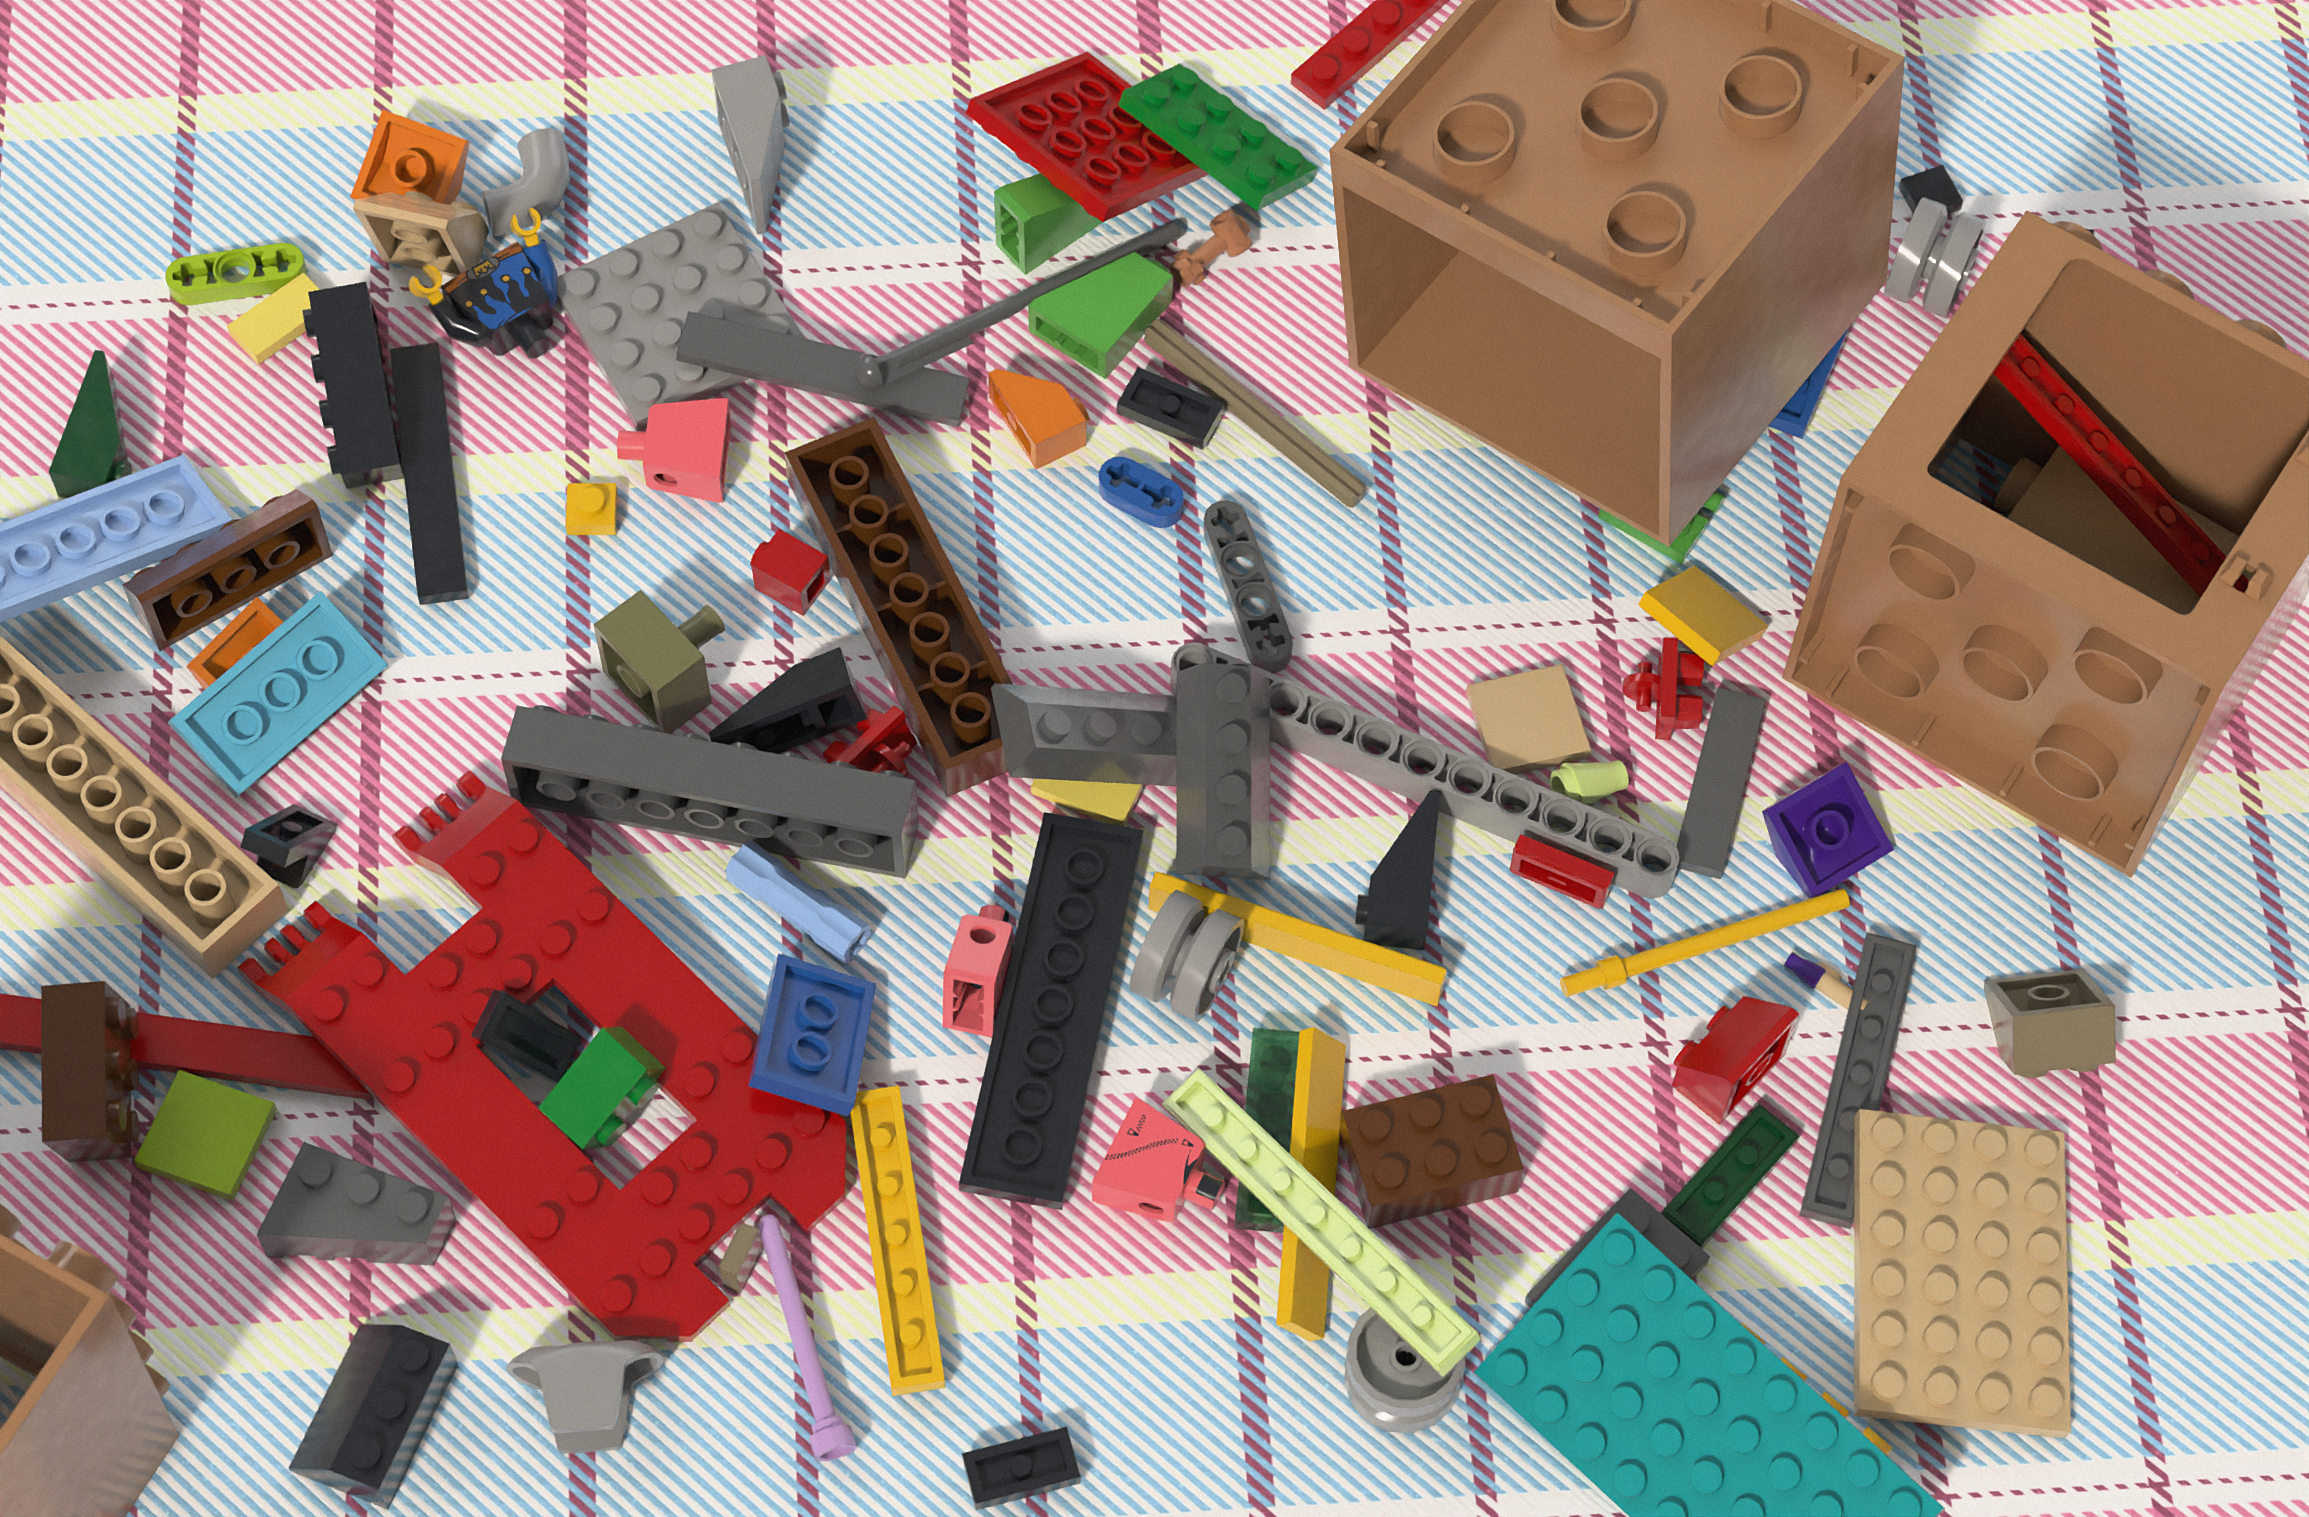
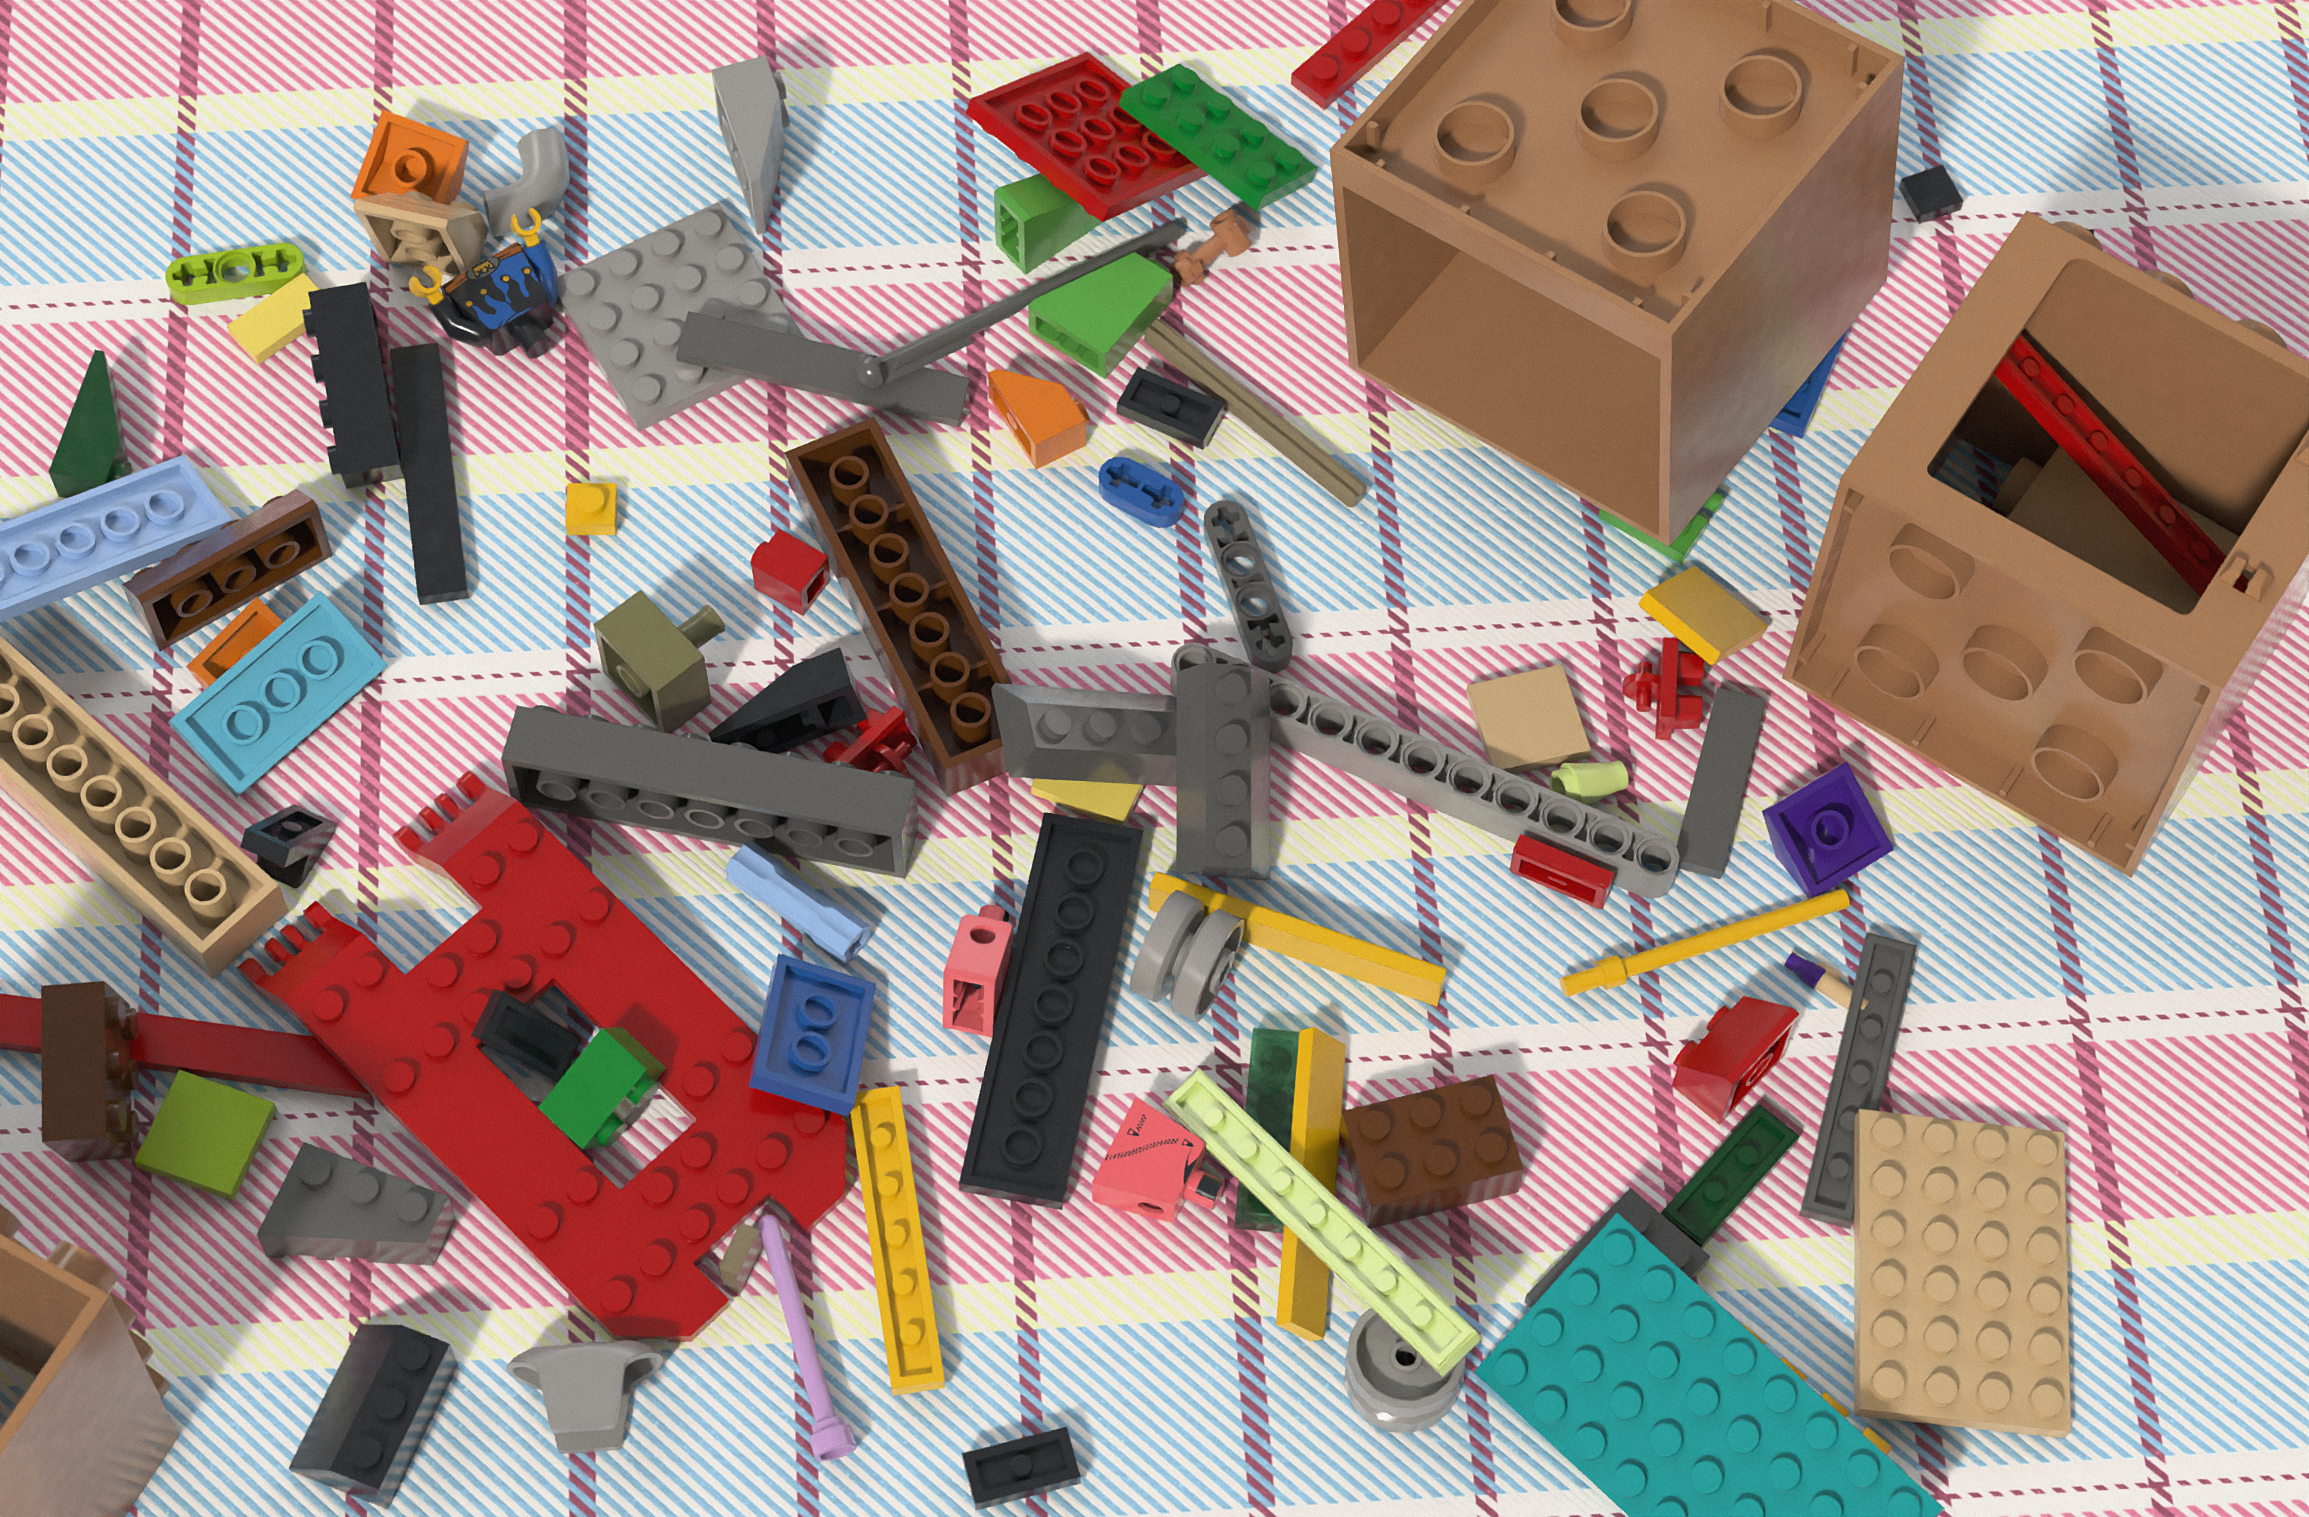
coral torso [617,398,732,503] -> none
black slope [1355,791,1440,950] -> none
light grey wheel [1884,197,1986,319] -> none
dark tan slope [1984,968,2116,1078] -> none

